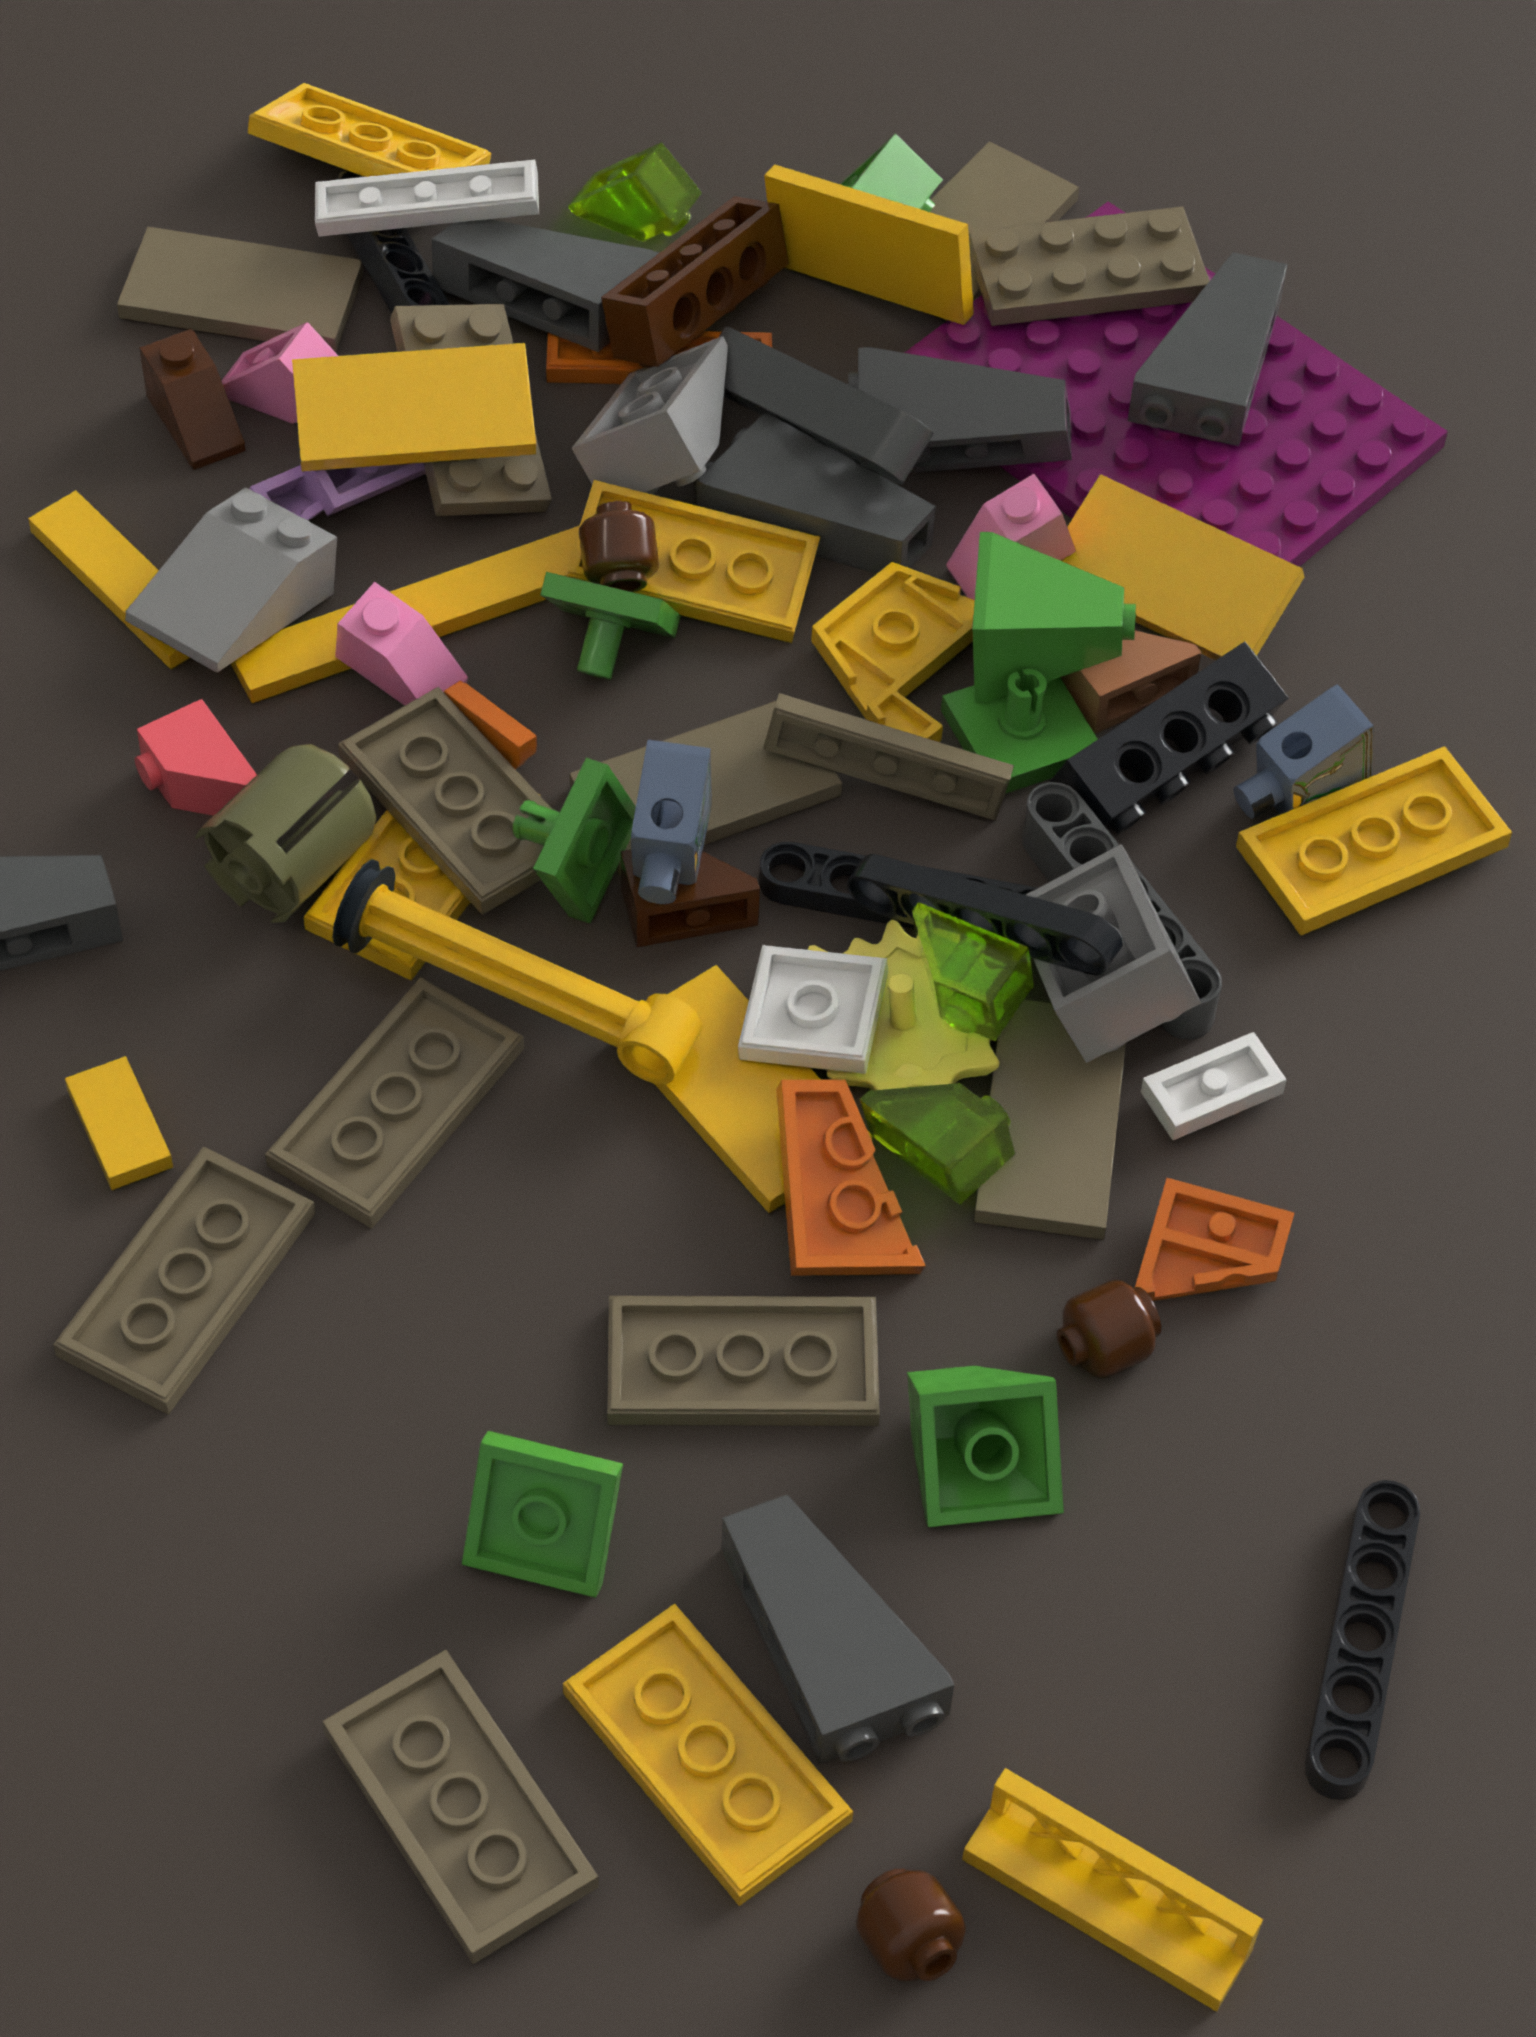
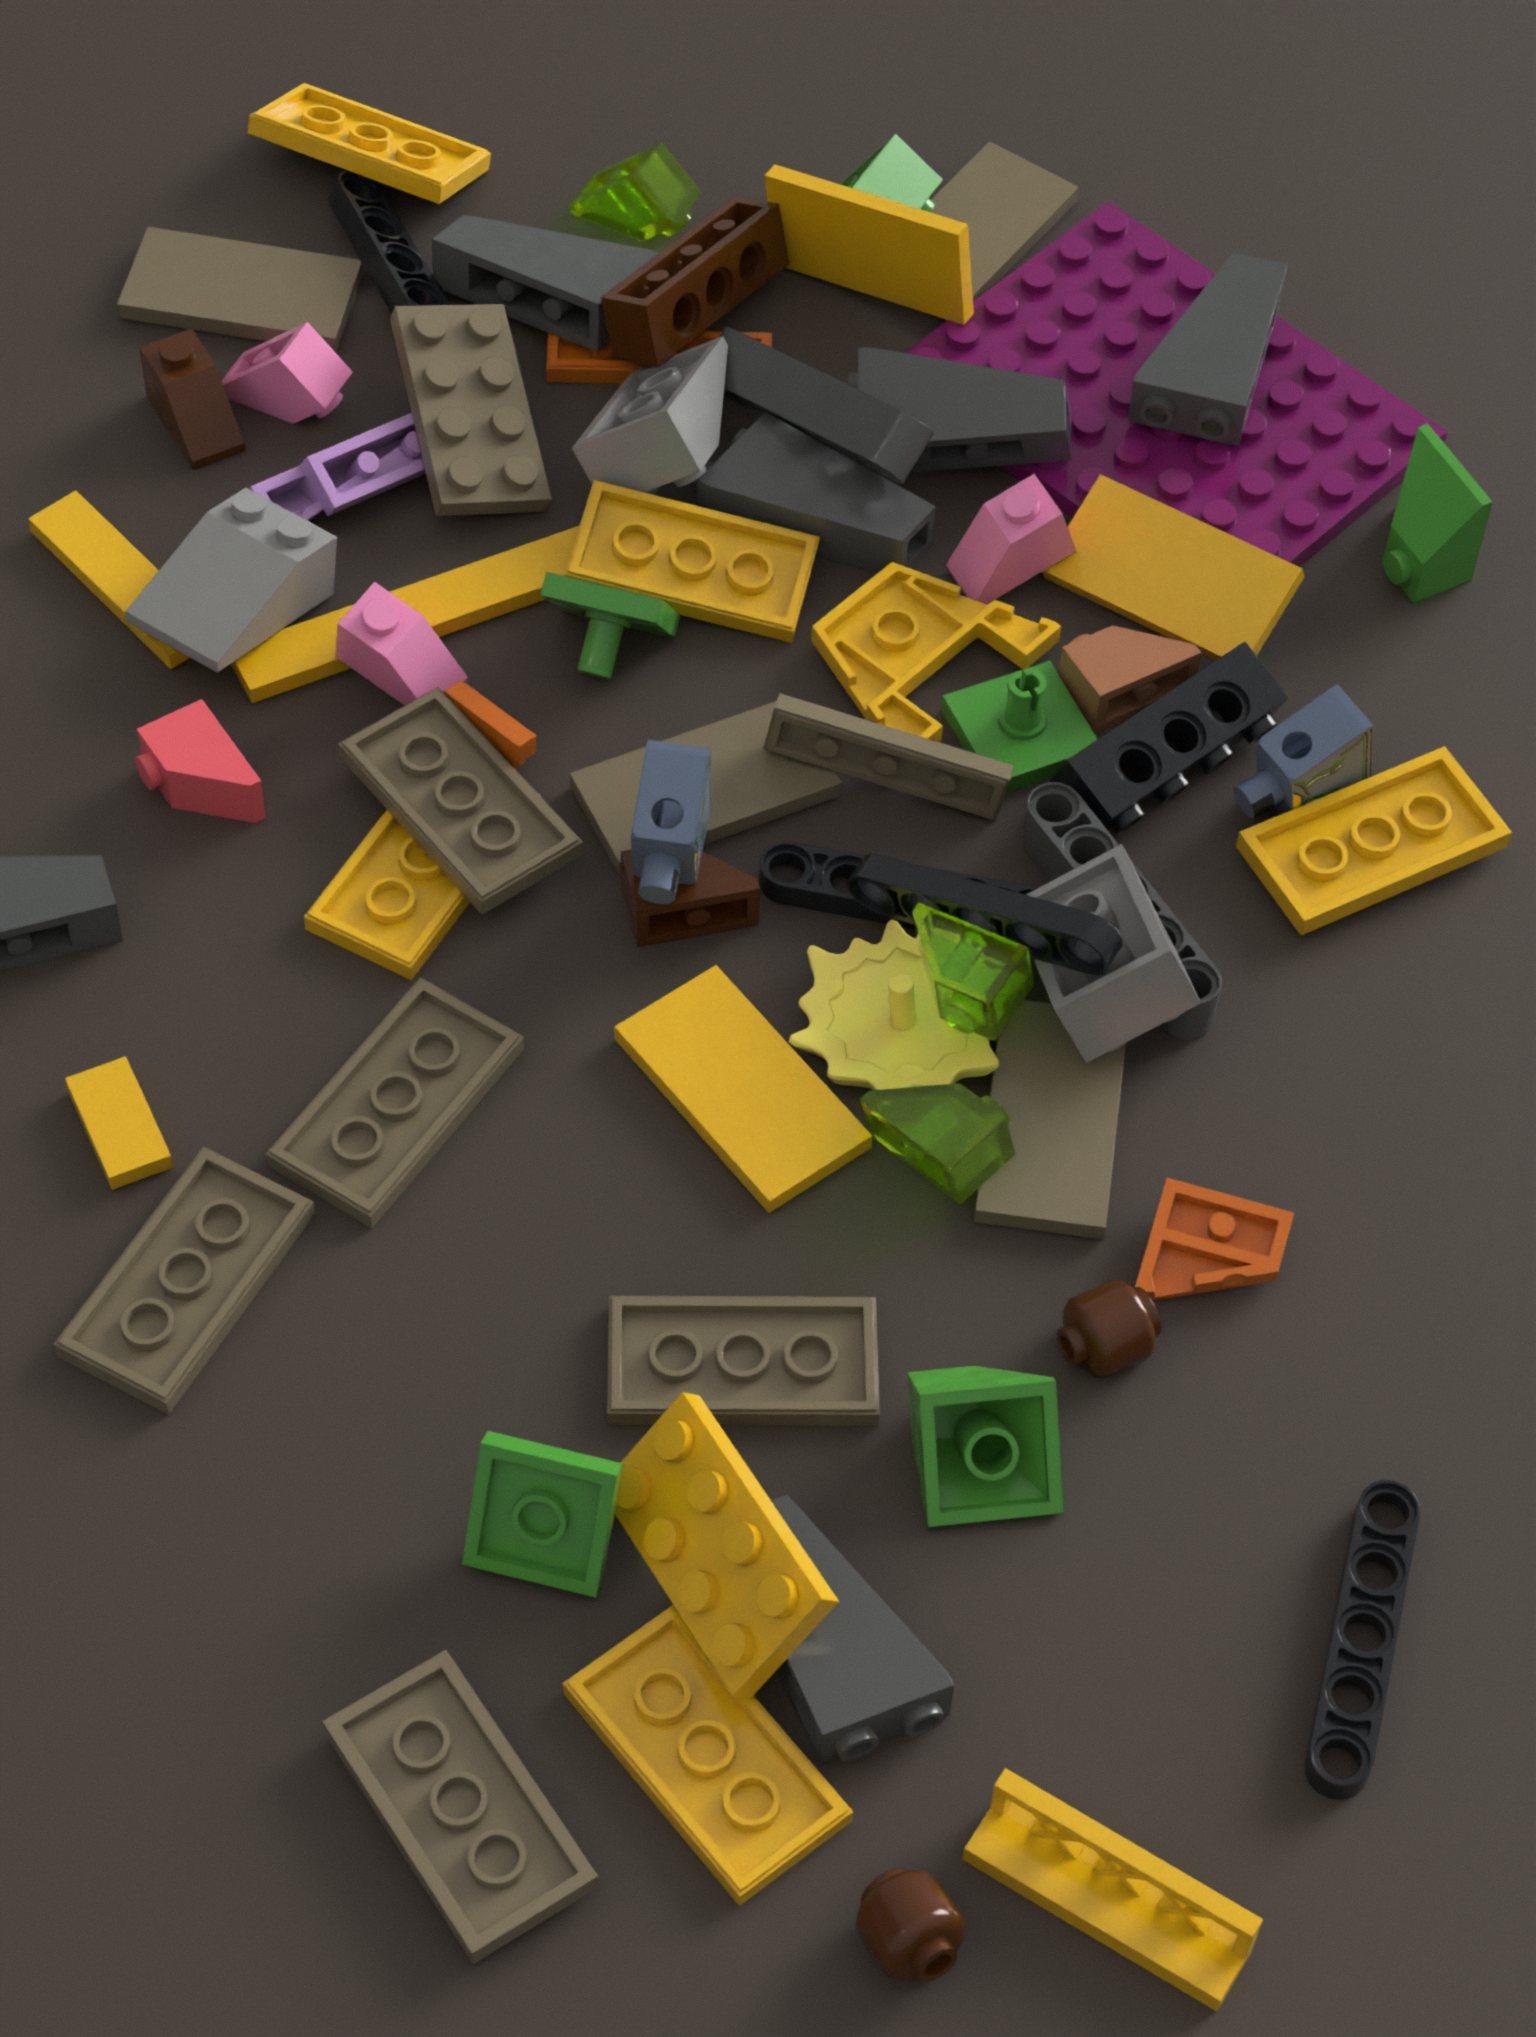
olive cylinder [195,744,377,923] -> none
yellow tile [292,343,536,472] -> none
white tile [315,159,539,237] -> none
yellow piece [332,859,703,1084] -> none
bright green tile [513,758,636,924] -> none
reddish brown head [579,501,659,592] -> none
white tile [738,945,888,1074] -> none
orange wing [776,1080,926,1276] -> none
dark tan plate [969,206,1210,326] -> none
bright green slope [972,532,1136,702] -> none
white plate [1141,1032,1287,1140] -> none
none -> yellow plate [615,1392,839,1699]
none -> bright green slope [1382,423,1493,604]

